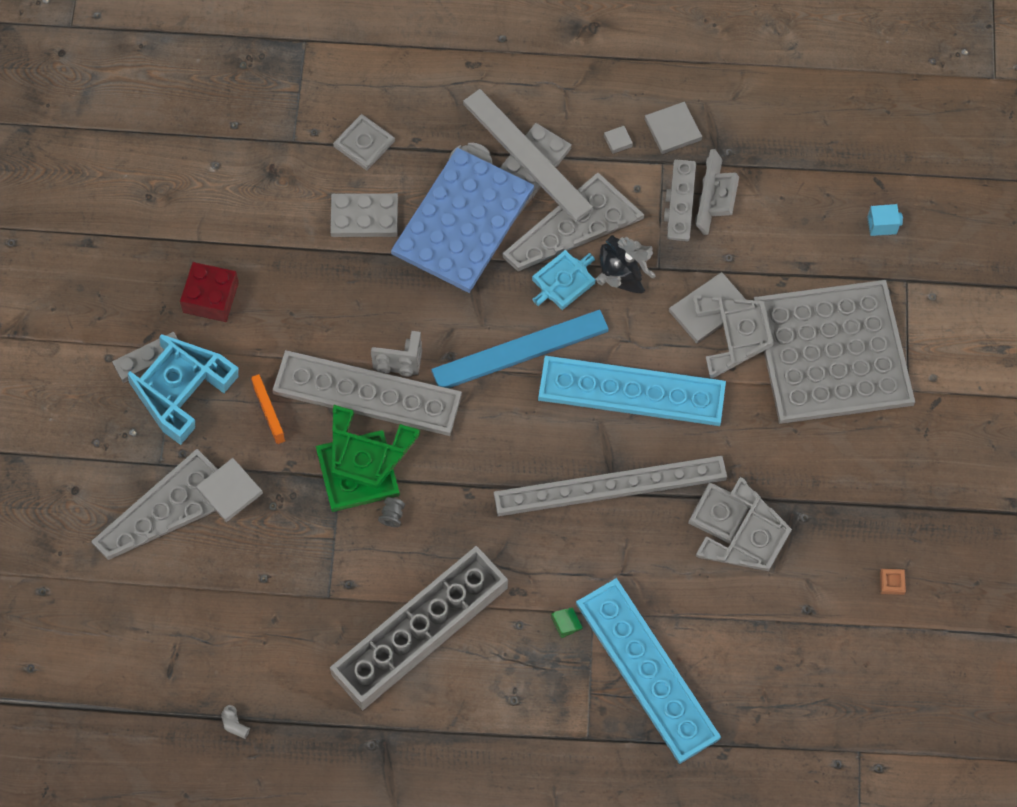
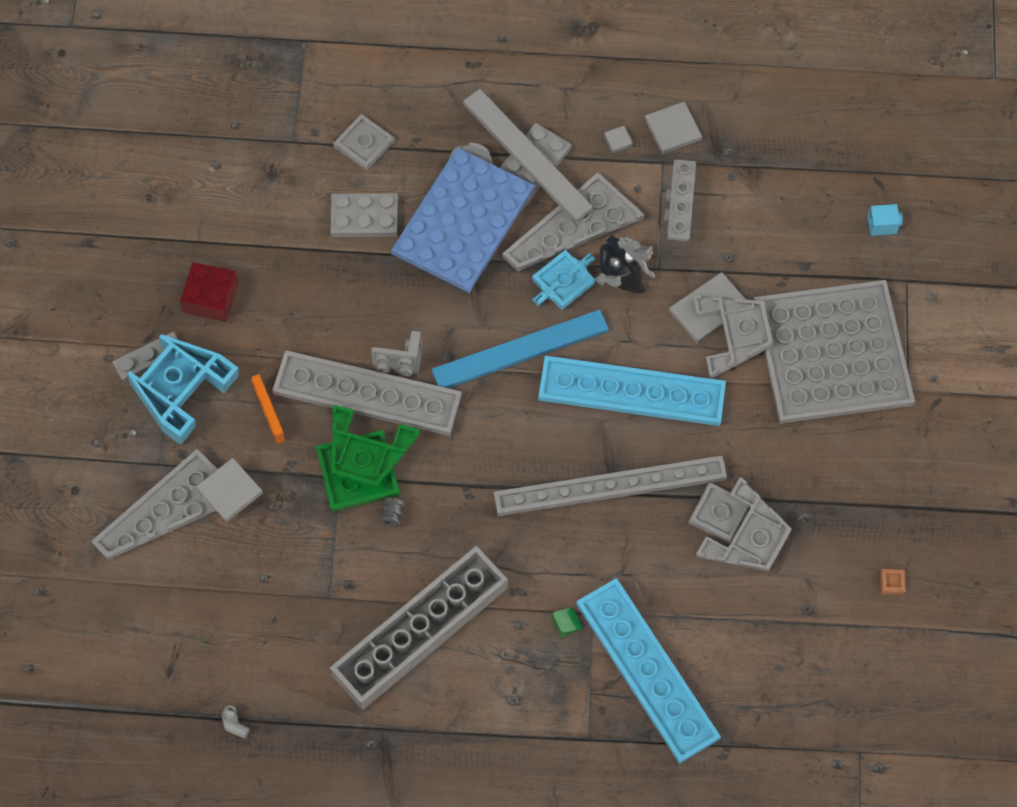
light grey bracket [695,149,739,235] -> none

